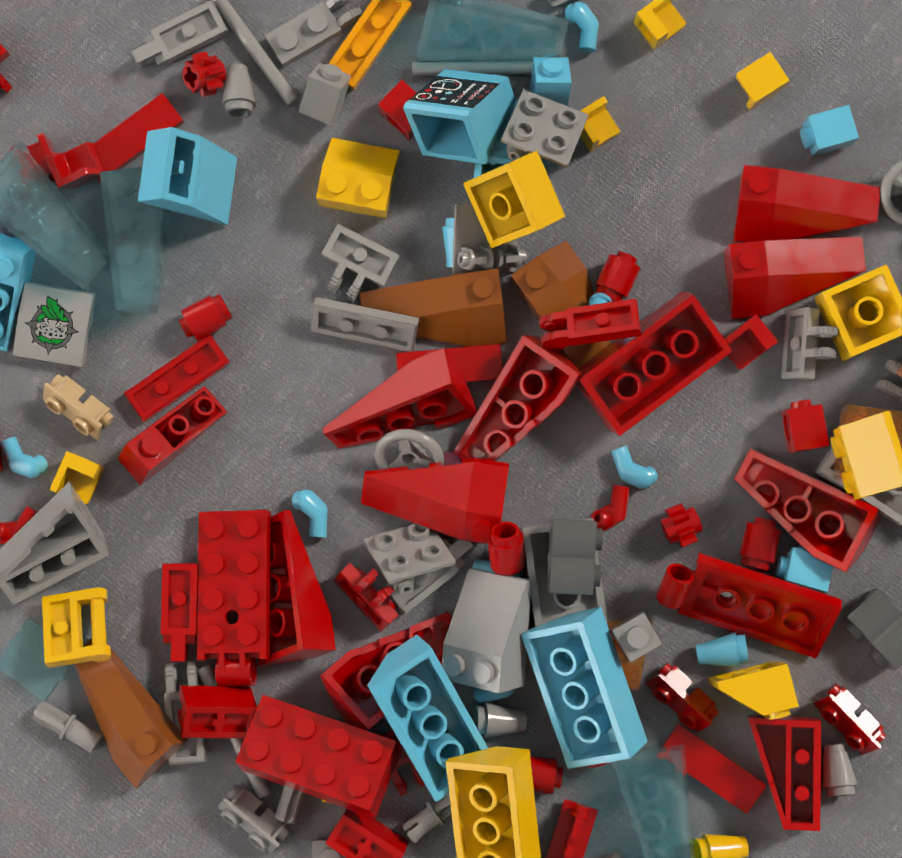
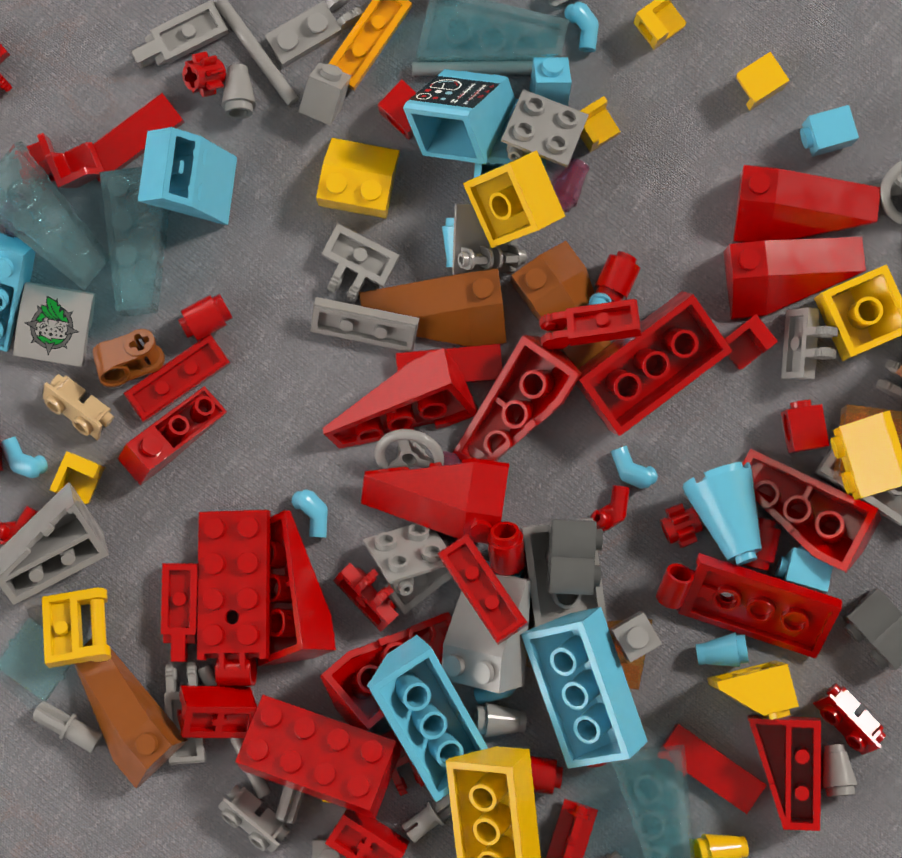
red hinge [646,662,719,733] -> none
none -> dark orange piece [92,329,165,387]
none -> red tile [437,534,528,645]
none -> clear pink cone [551,158,590,212]
none -> medium azure cone [682,462,762,565]

